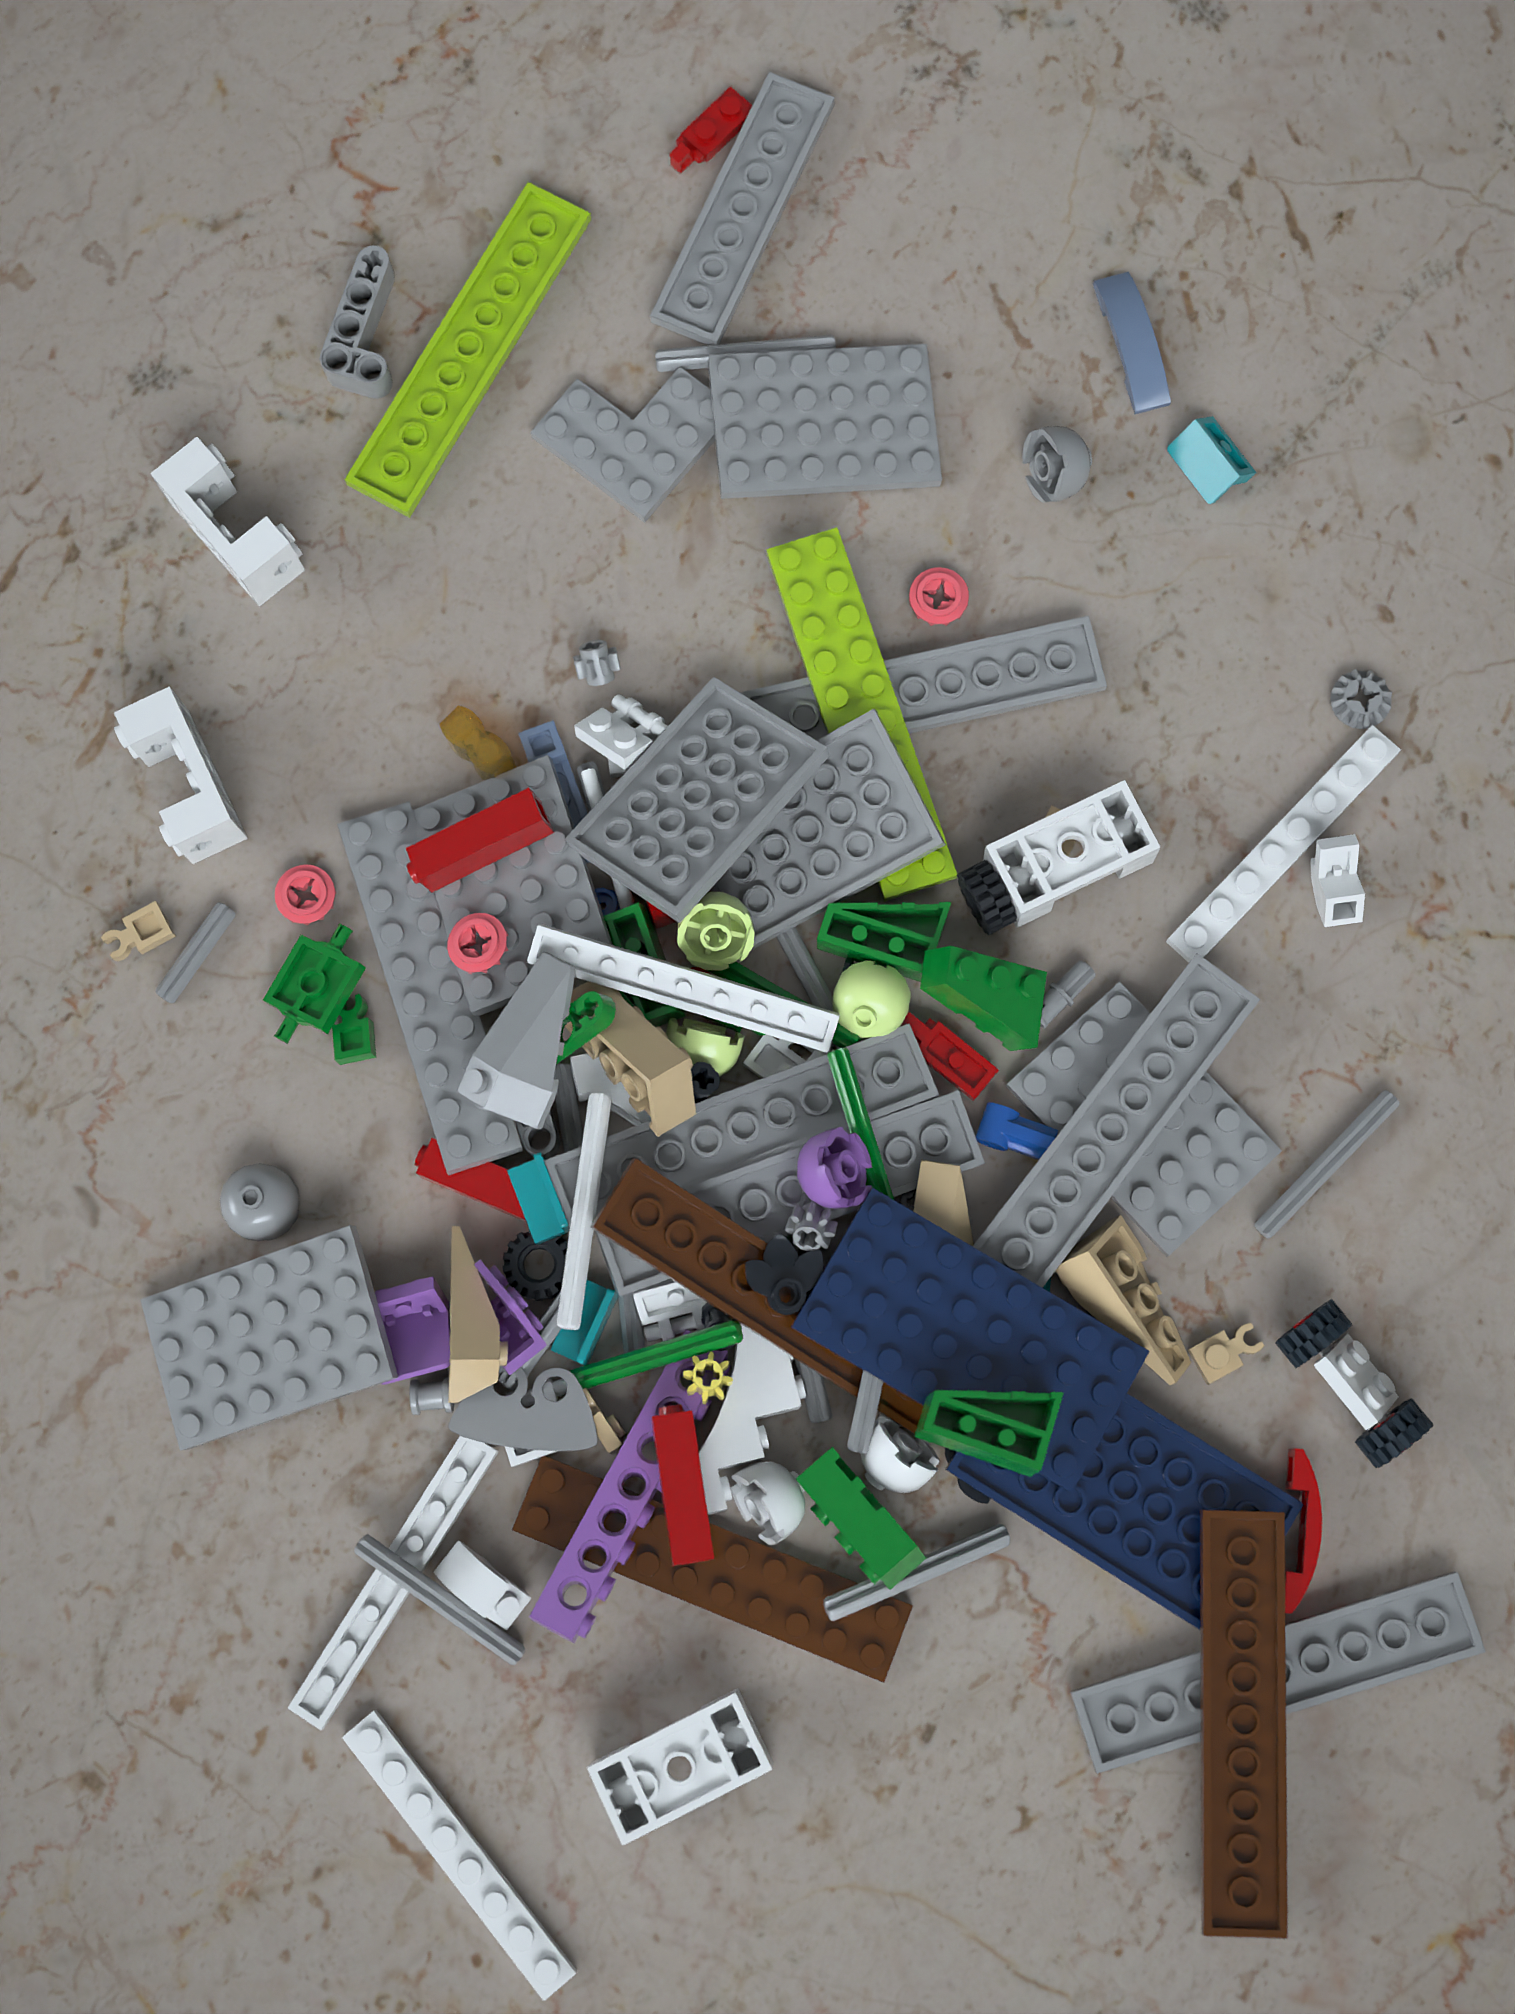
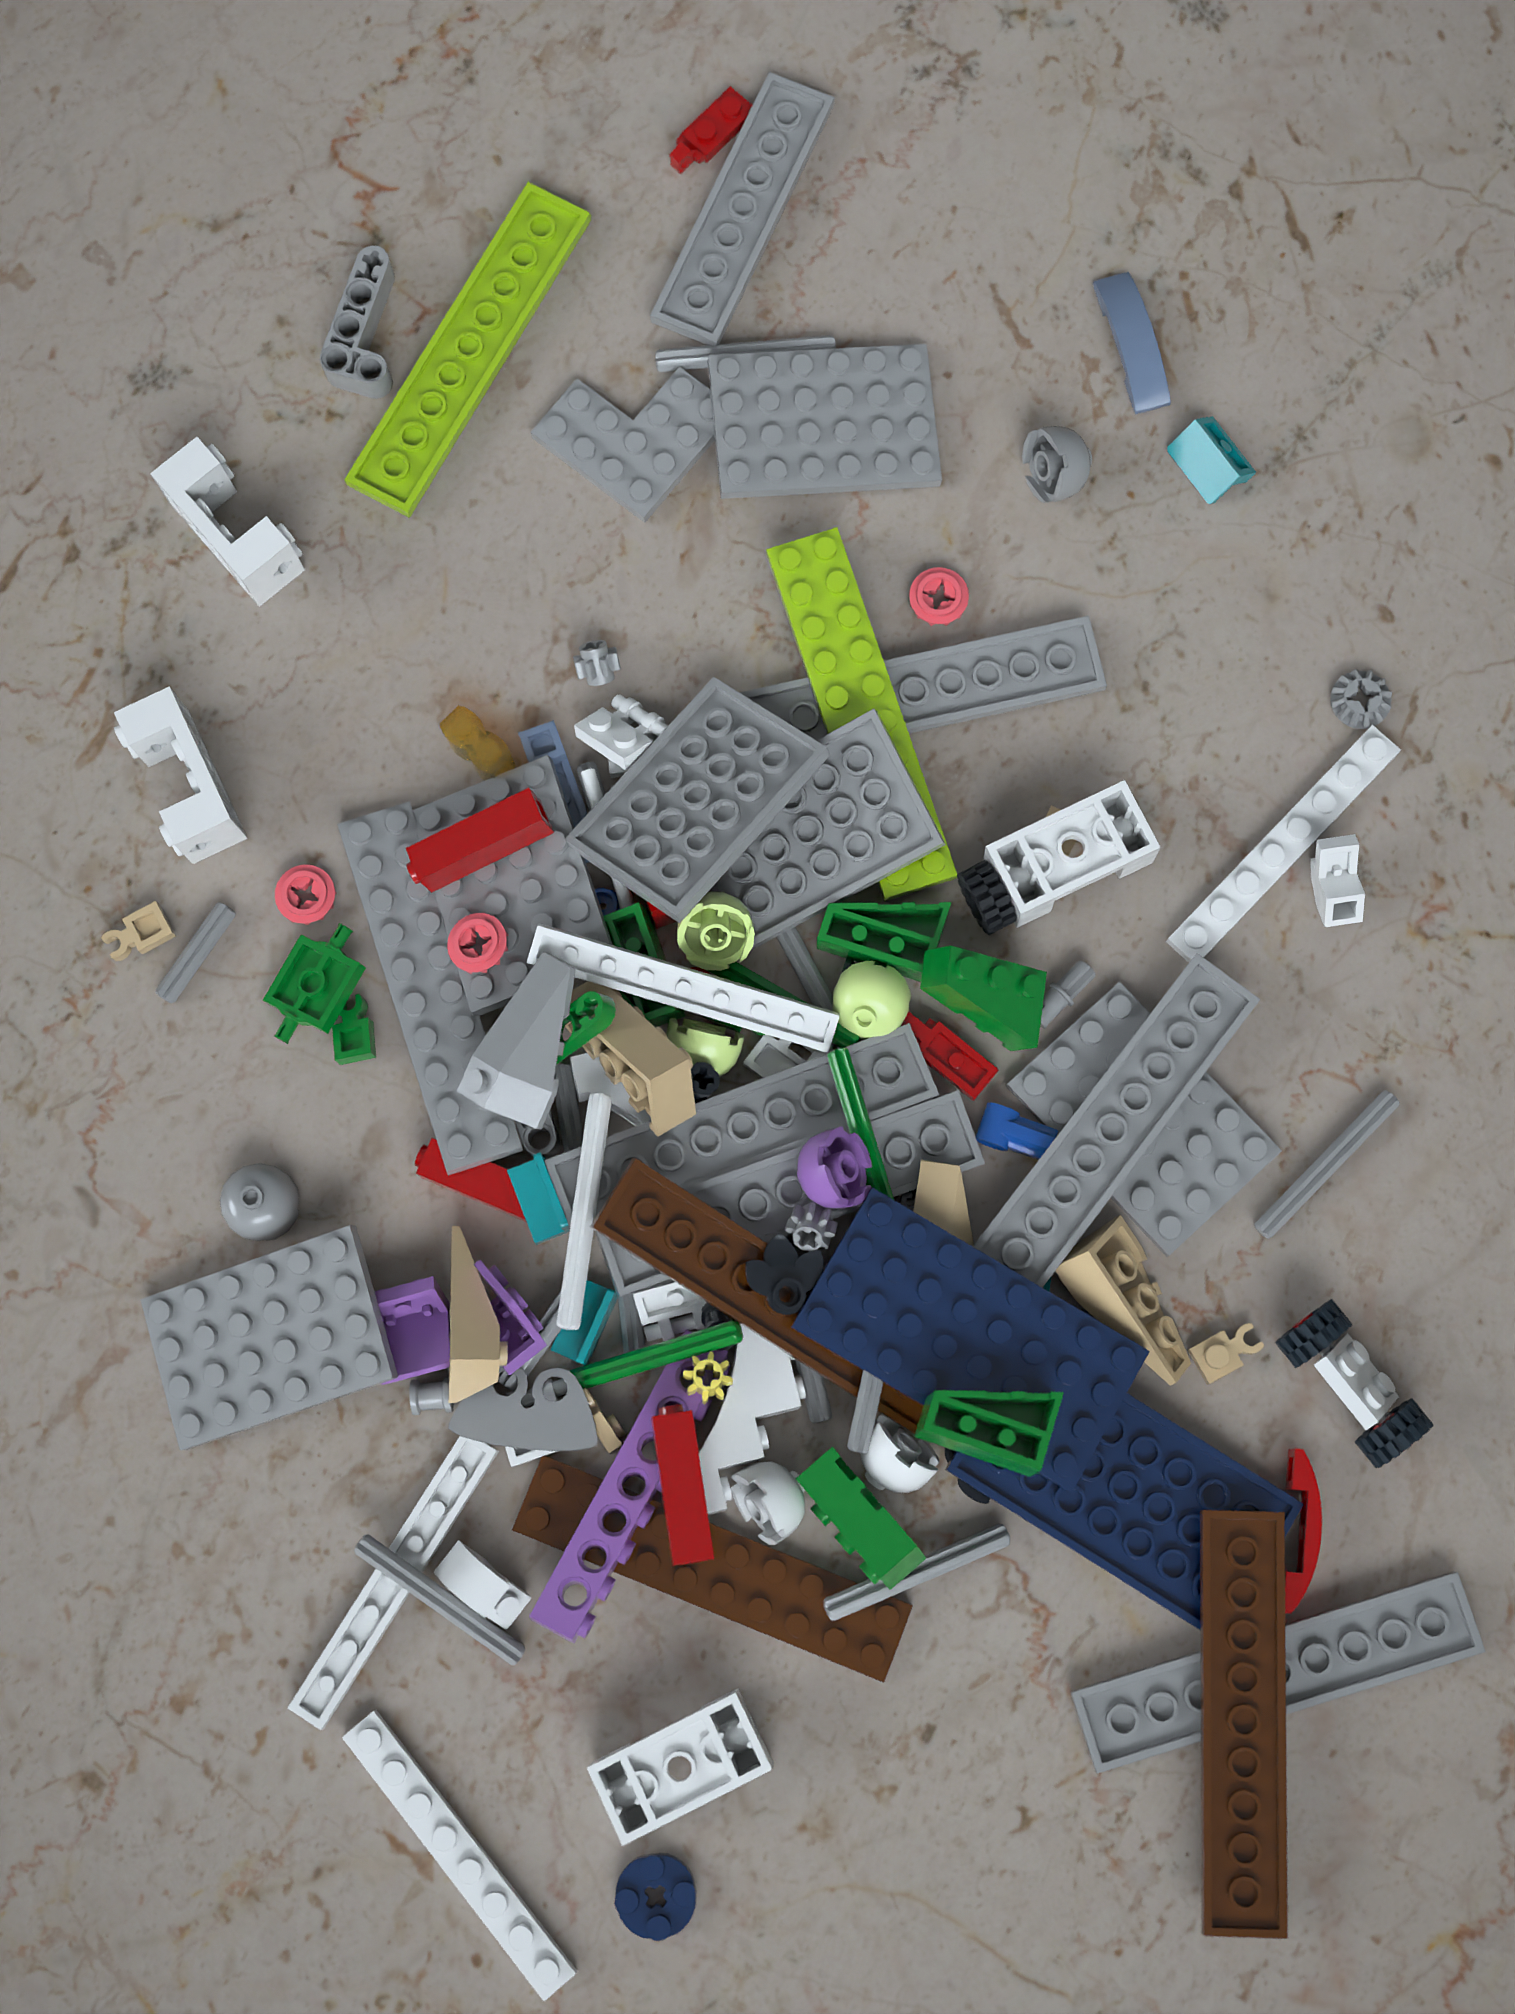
black tyre [502,1229,568,1301] -> none
none -> dark blue plate [614,1853,697,1941]

